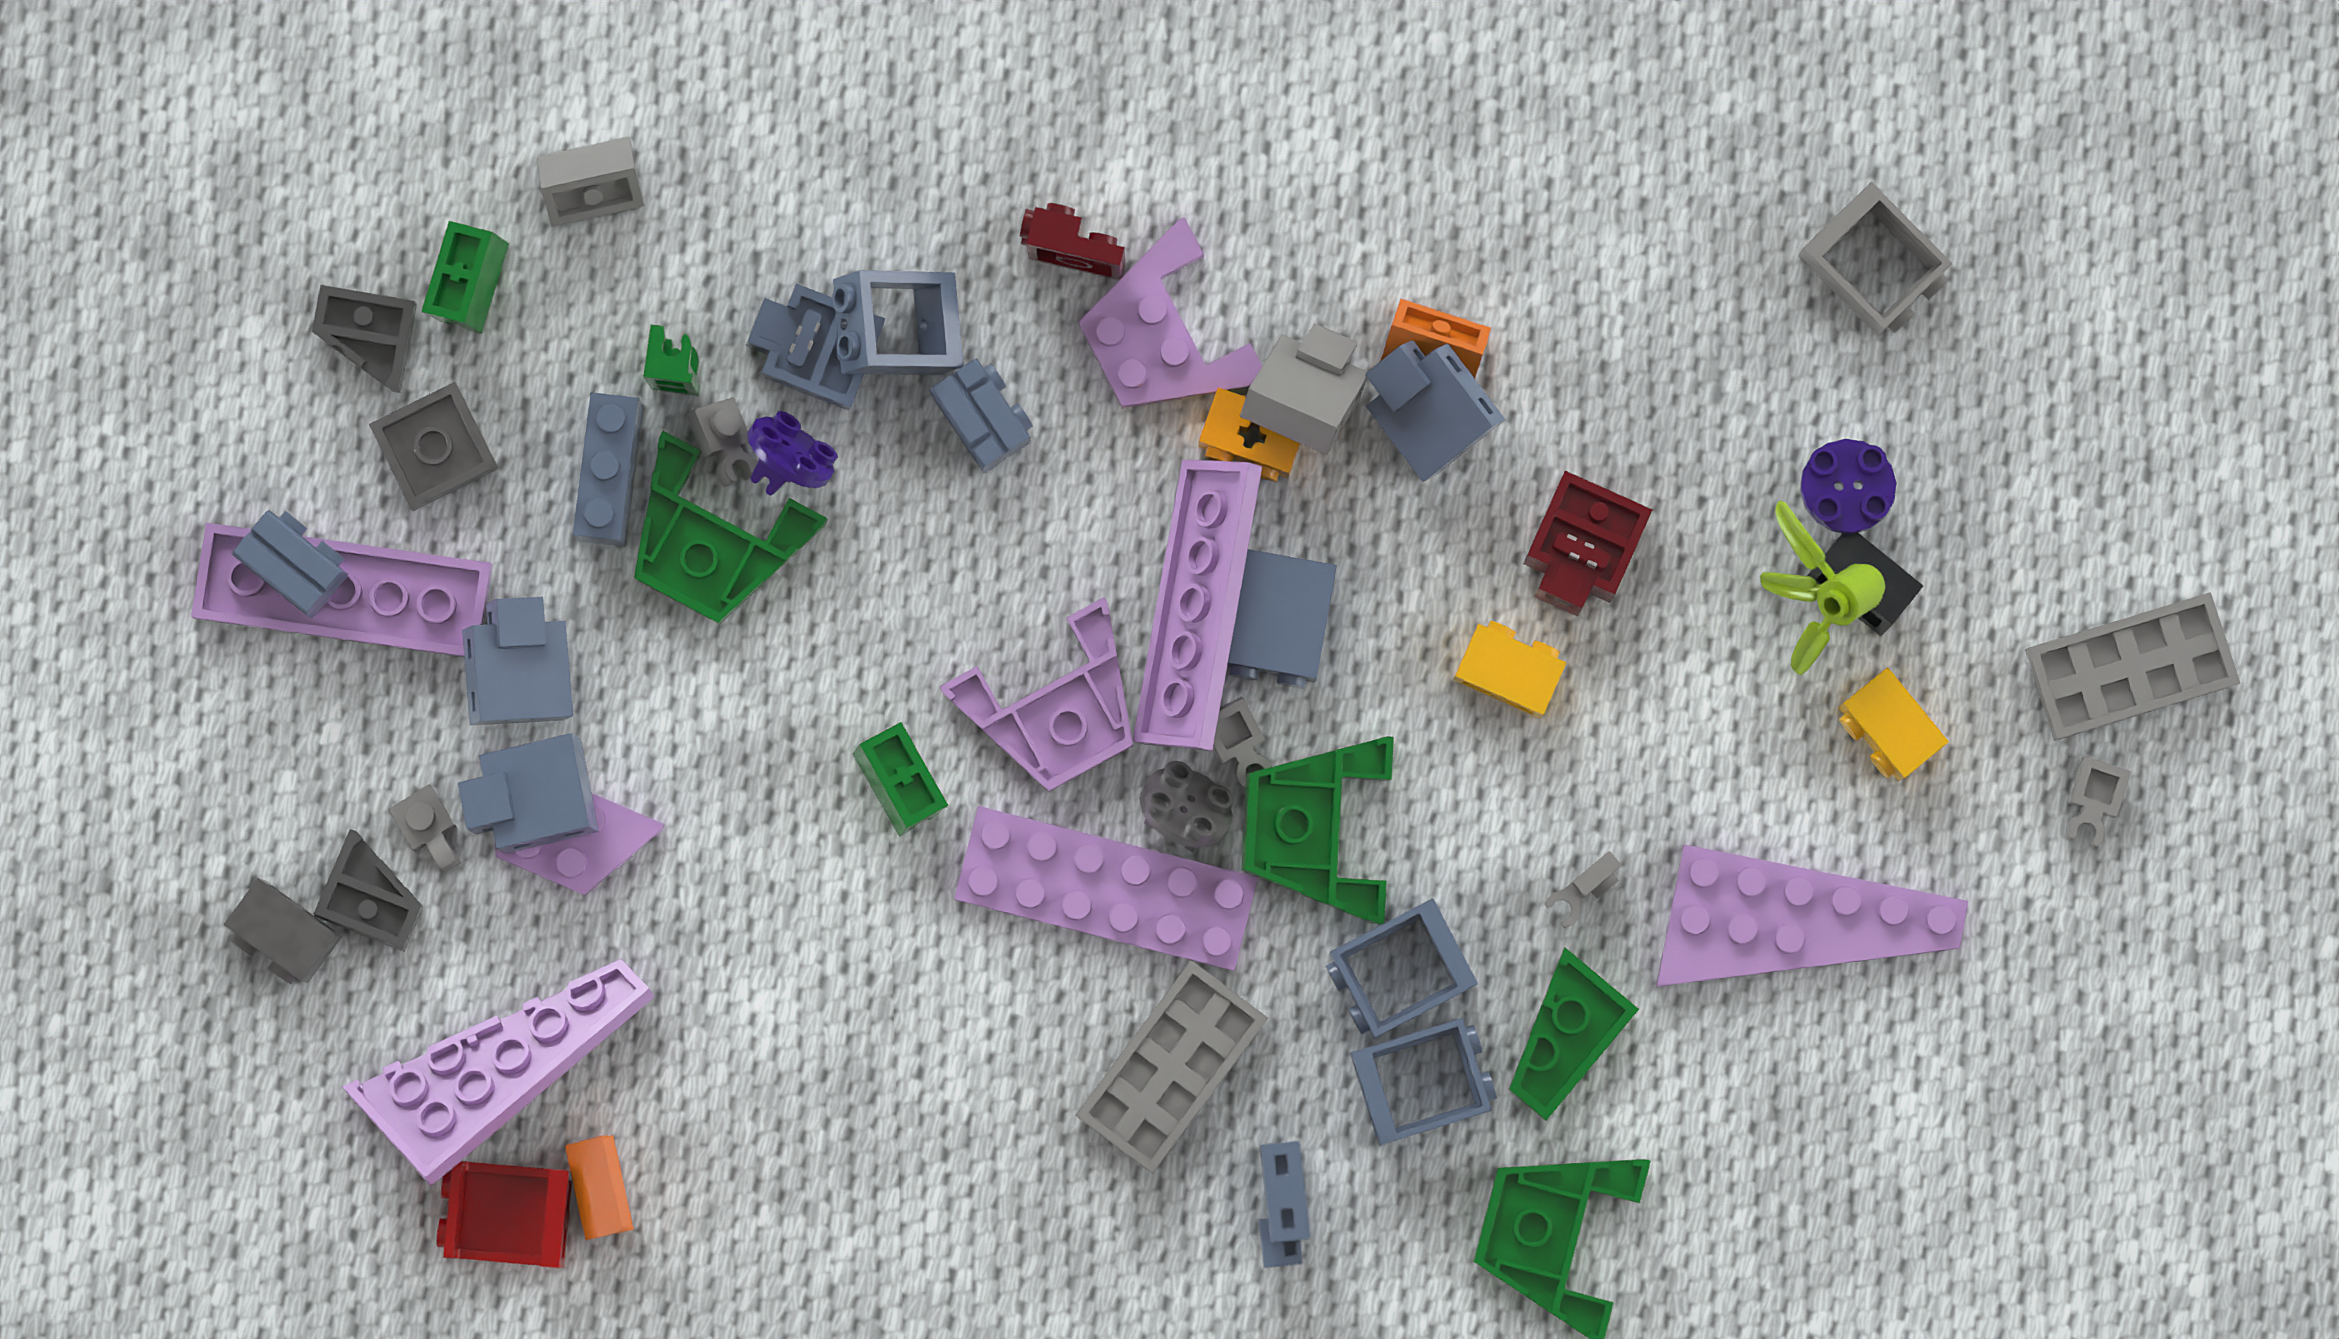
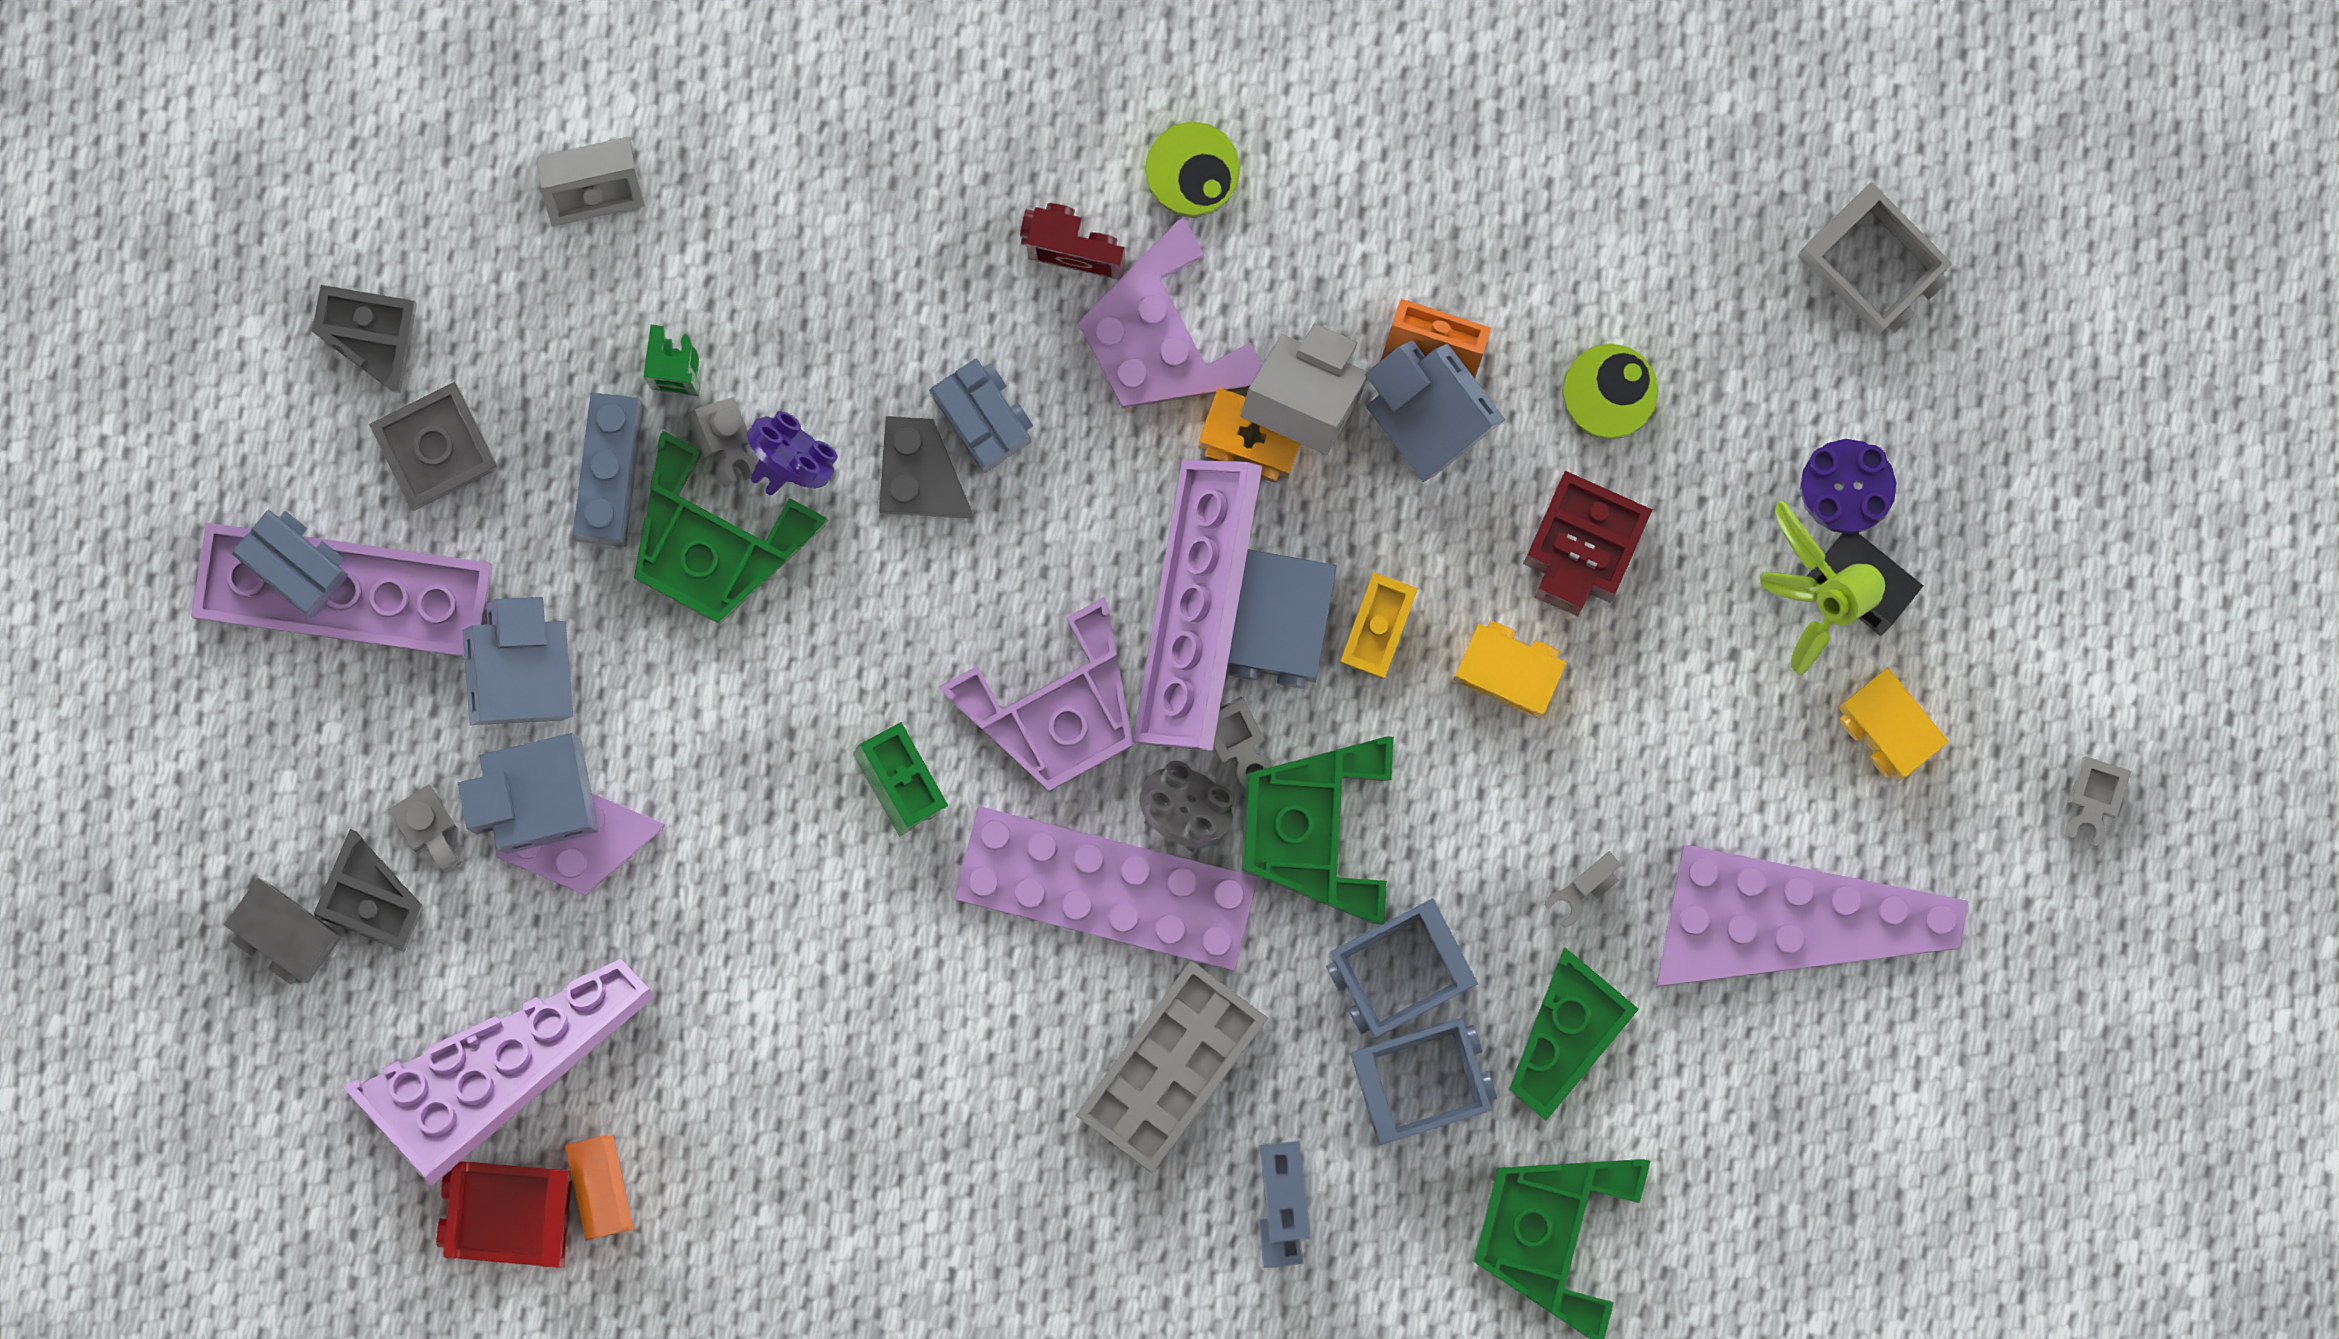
green hinge [421,221,509,334] -> none
sand blue piece [746,283,886,411] -> none
sand blue window [832,270,964,375] -> none
light grey plate [2025,592,2241,741] -> none
none -> dark grey wing [879,416,972,519]
none -> lime tile [1145,121,1240,218]
none -> yellow plate [1340,572,1418,680]
none -> lime tile [1562,343,1659,440]

